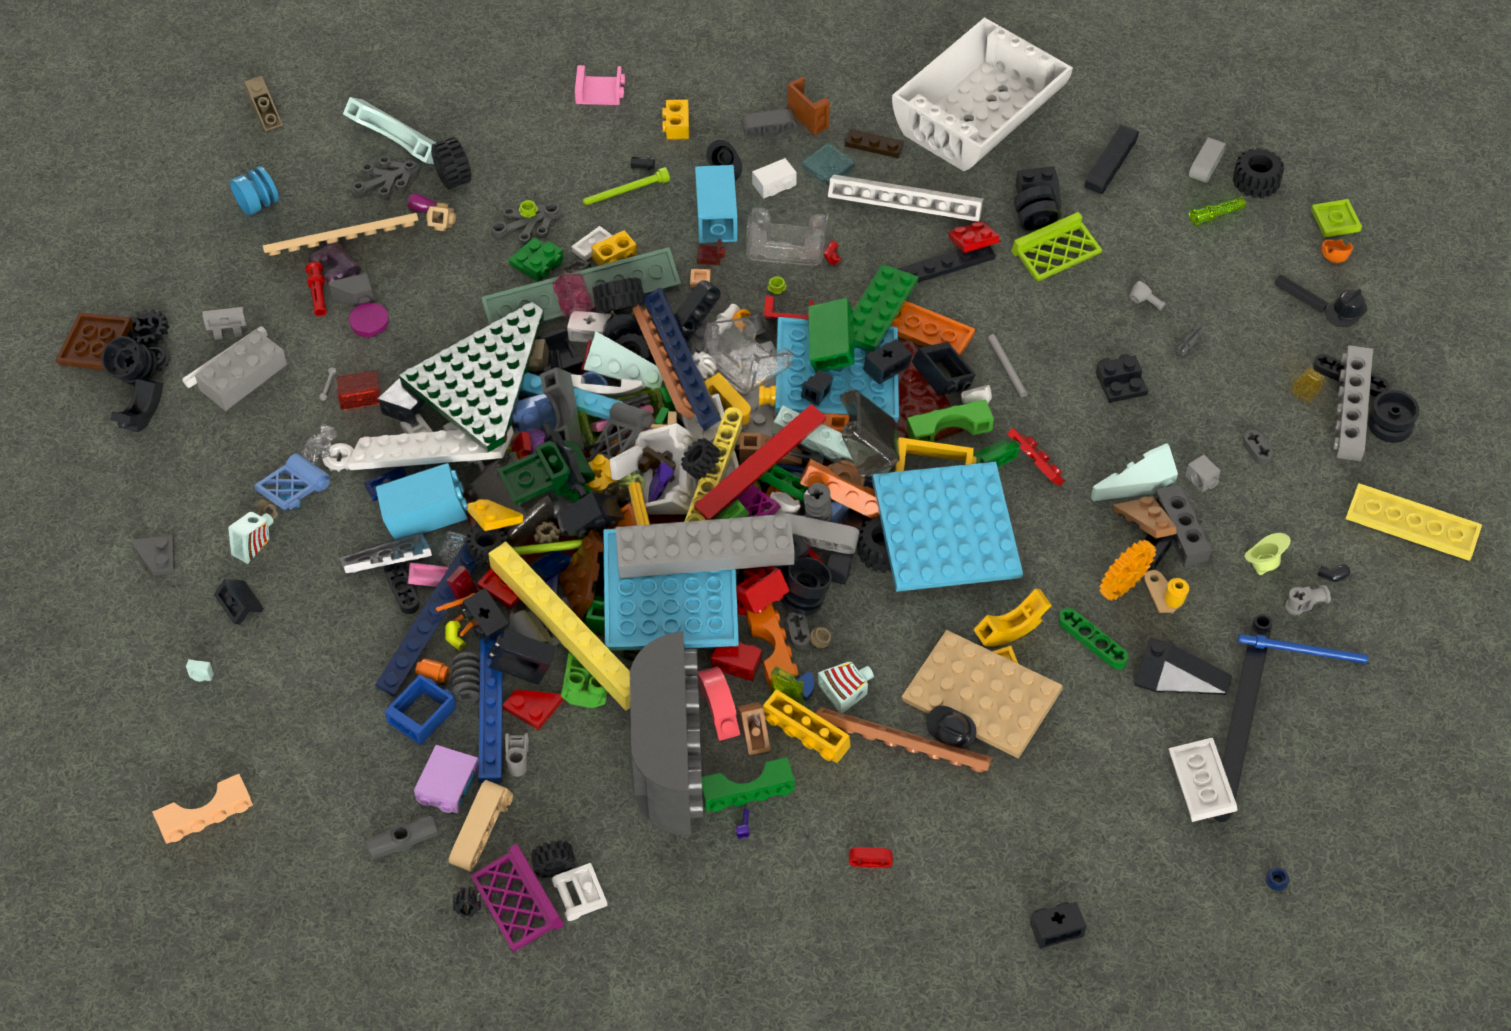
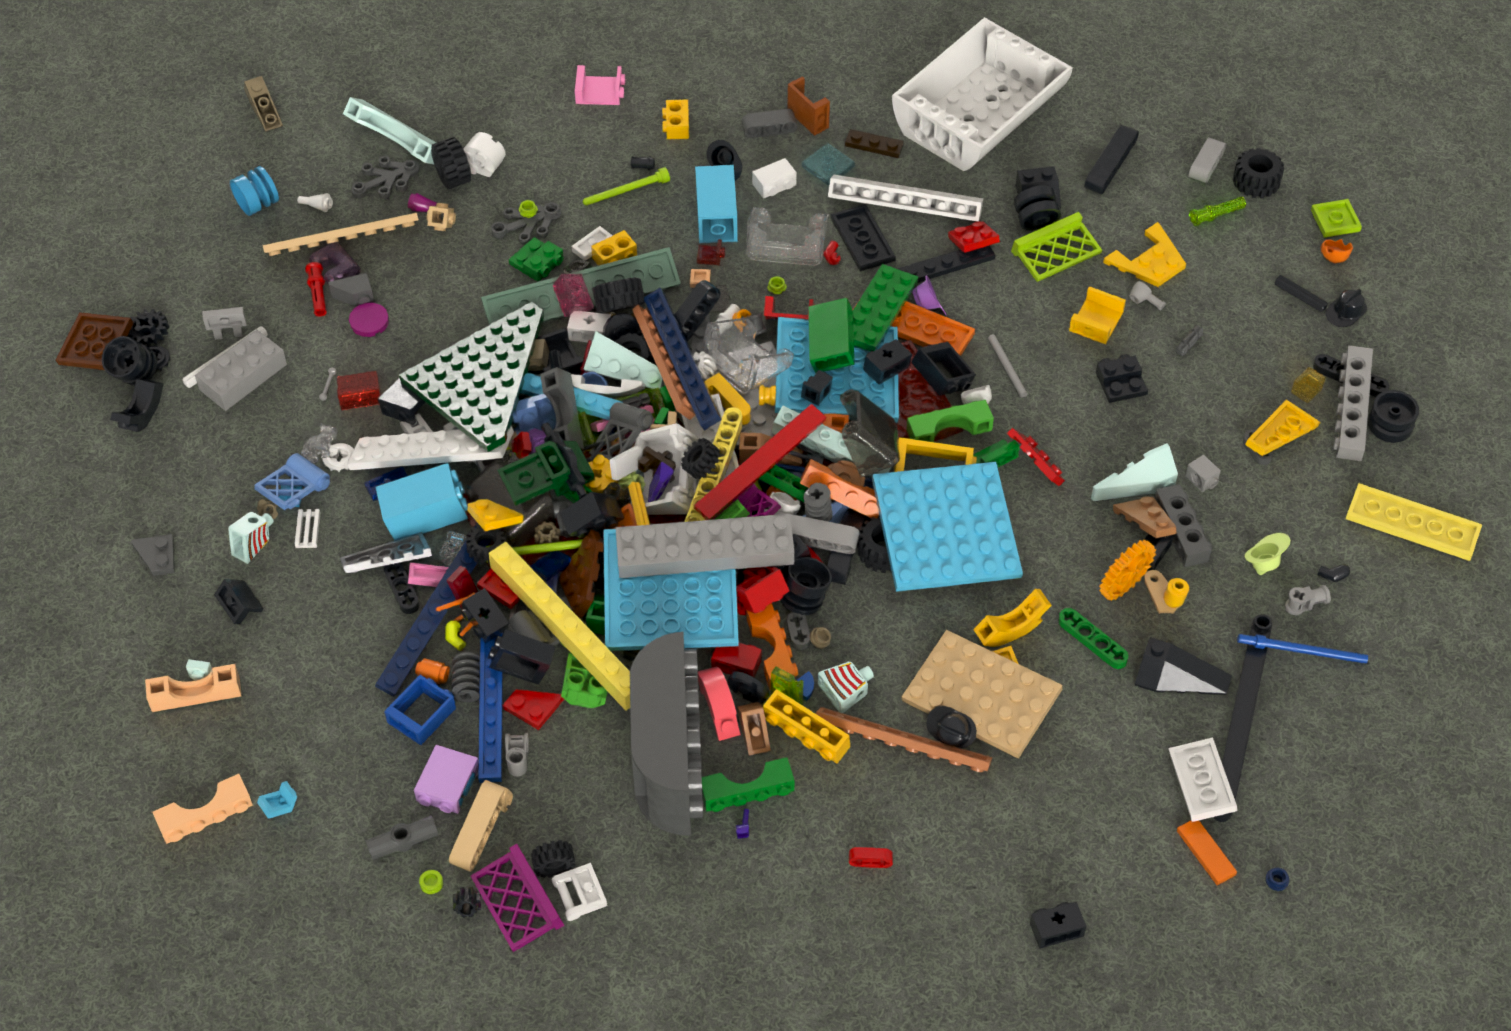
none -> light nougat arch [145,664,241,712]
none -> medium azure bracket [257,781,297,819]
none -> white tile [295,509,321,548]
none -> white cone [297,193,333,212]
none -> lime tile [419,870,443,894]
none -> white brick [464,132,506,177]
none -> black tile [727,671,769,704]
none -> black tile [830,204,896,271]
none -> medium lavender piece [912,275,947,316]
none -> yellow panel [1069,286,1126,344]
none -> yellow wing [1103,222,1186,287]
none -> orange tile [1177,820,1237,885]
none -> yellow wing [1245,400,1320,456]

